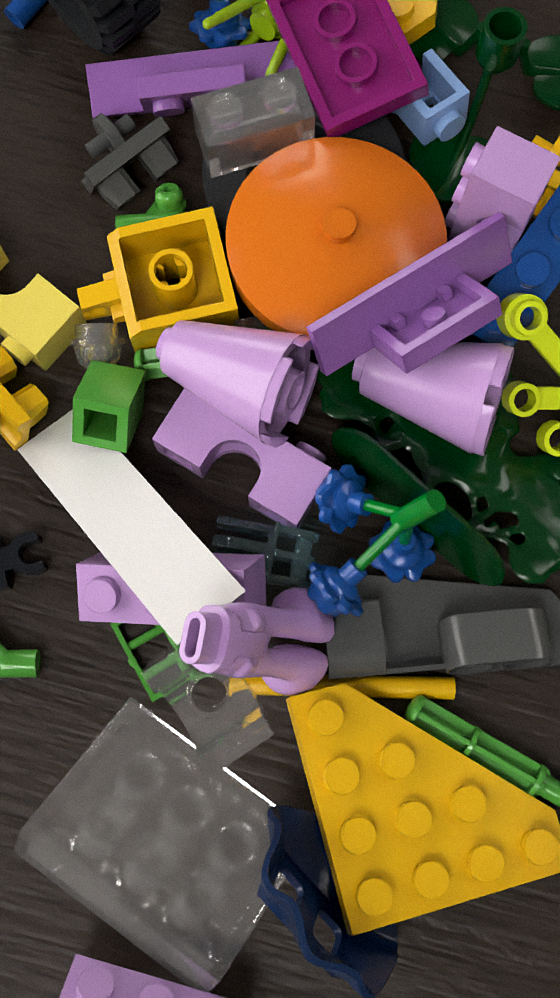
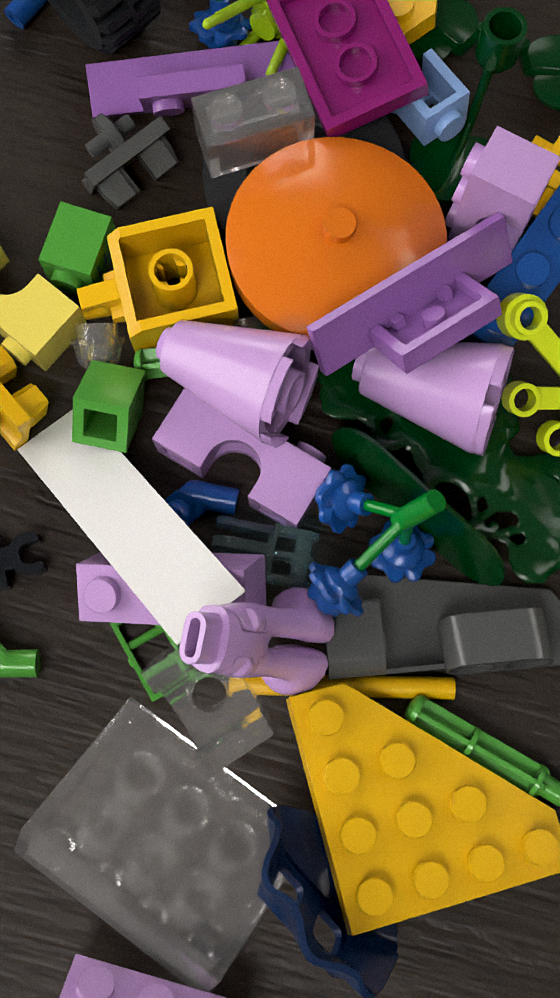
bright green arm [115,183,187,229] -> none
none -> bright green brick [38,201,116,295]
none -> blue arm [165,480,240,526]

